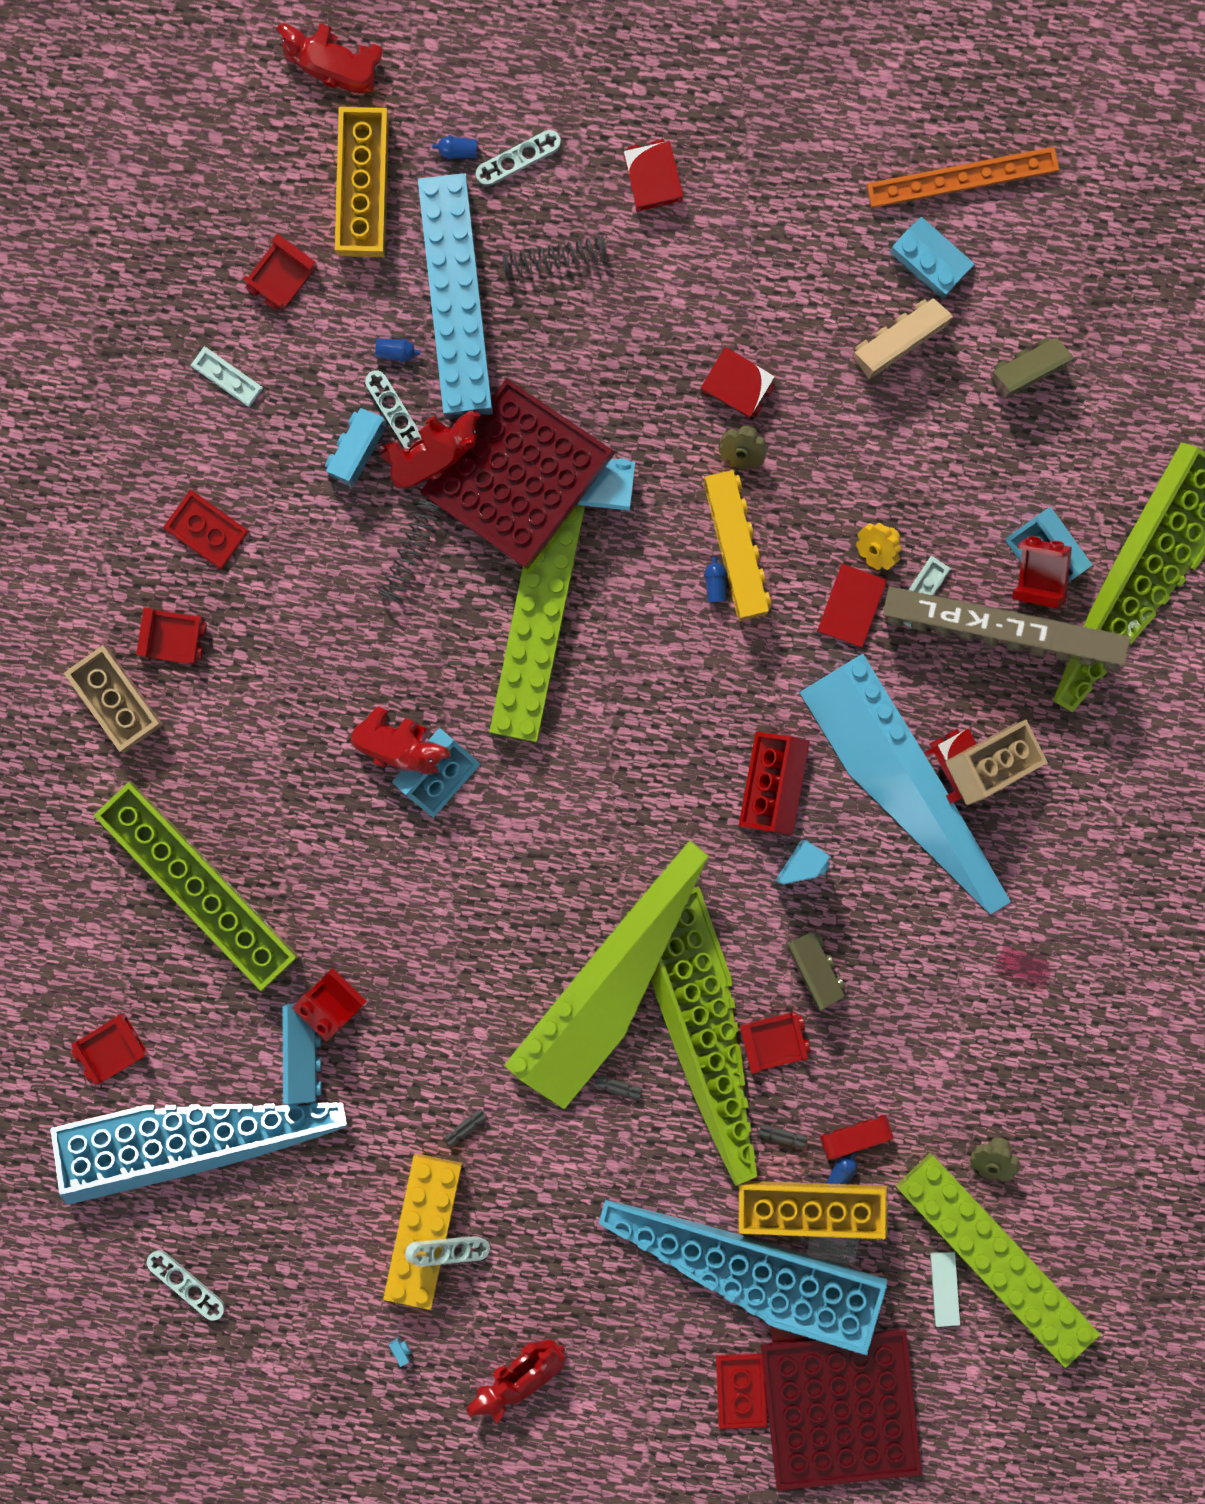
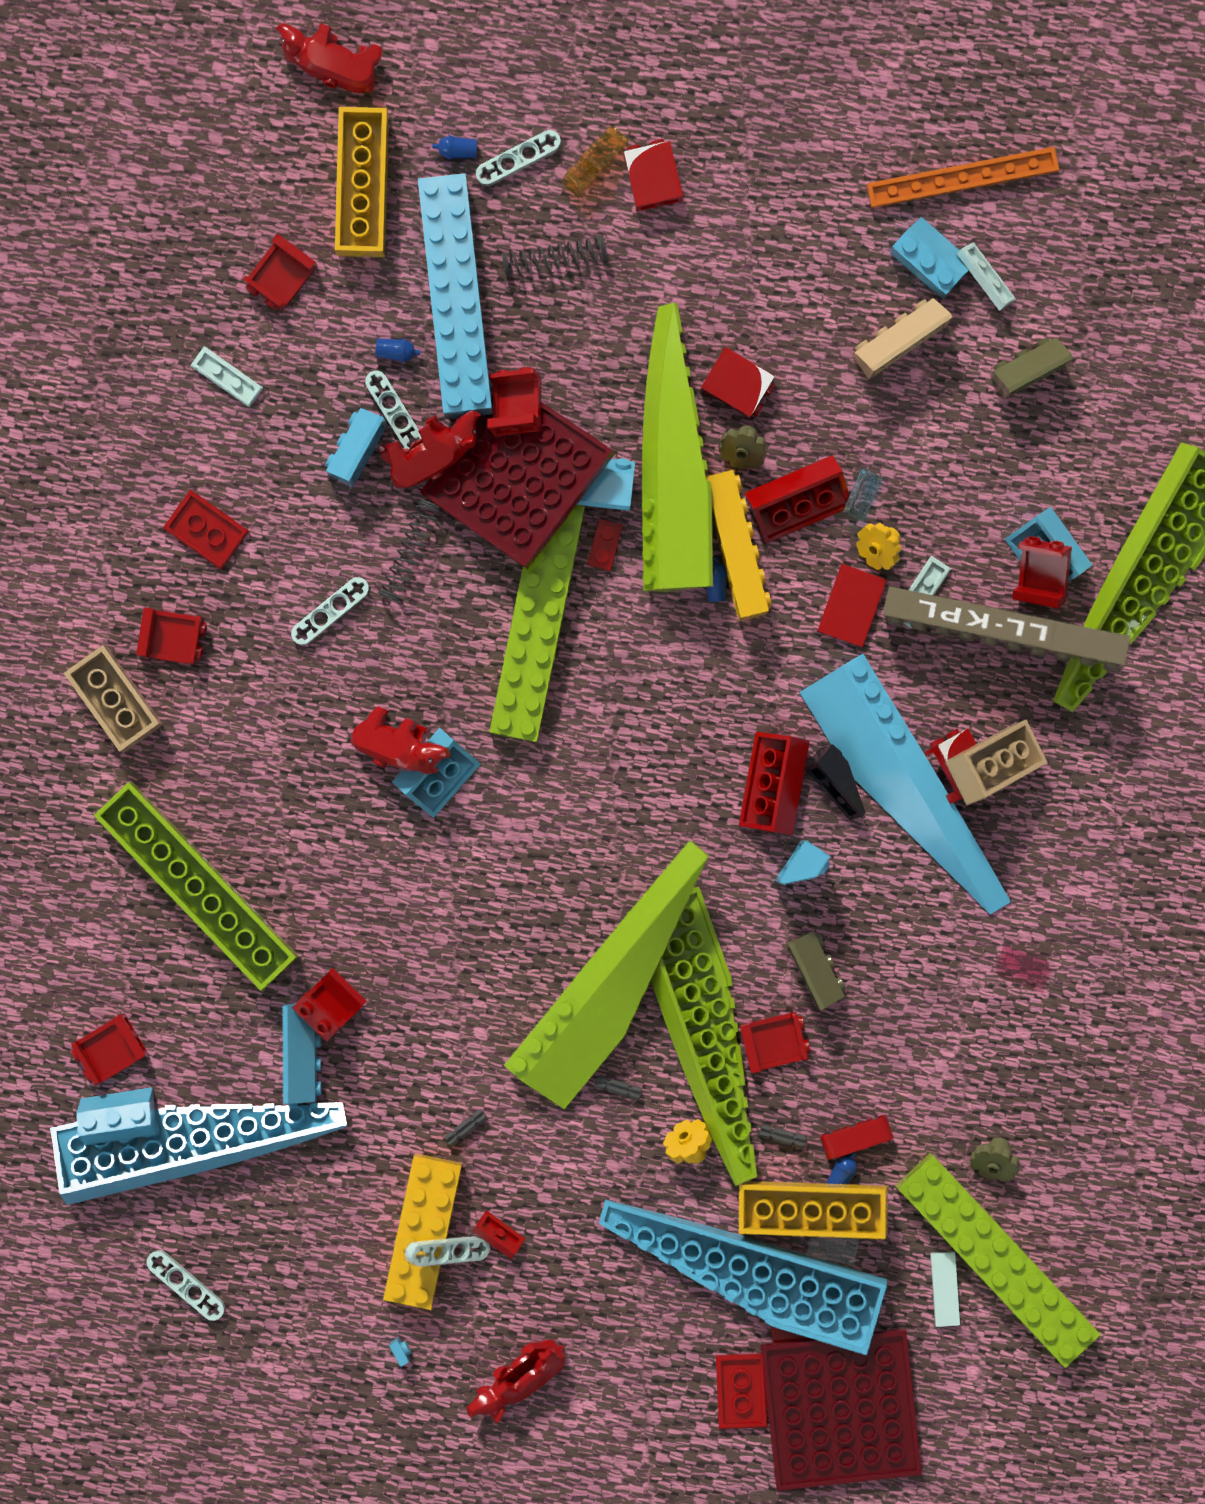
none -> medium azure slope [77,1087,157,1146]
none -> light aqua beam [291,577,369,645]
none -> red plate [472,1210,525,1259]
none -> red panel [487,367,542,437]
none -> clear yellow slope [561,125,630,198]
none -> red plate [587,518,623,571]
none -> lime wedge [642,303,713,592]
none -> yellow plant [663,1119,712,1164]
none -> red slope [745,455,853,544]
none -> black slope [804,744,866,820]
none -> clear light blue tile [843,468,883,522]
none -> light aqua tile [956,243,1016,311]

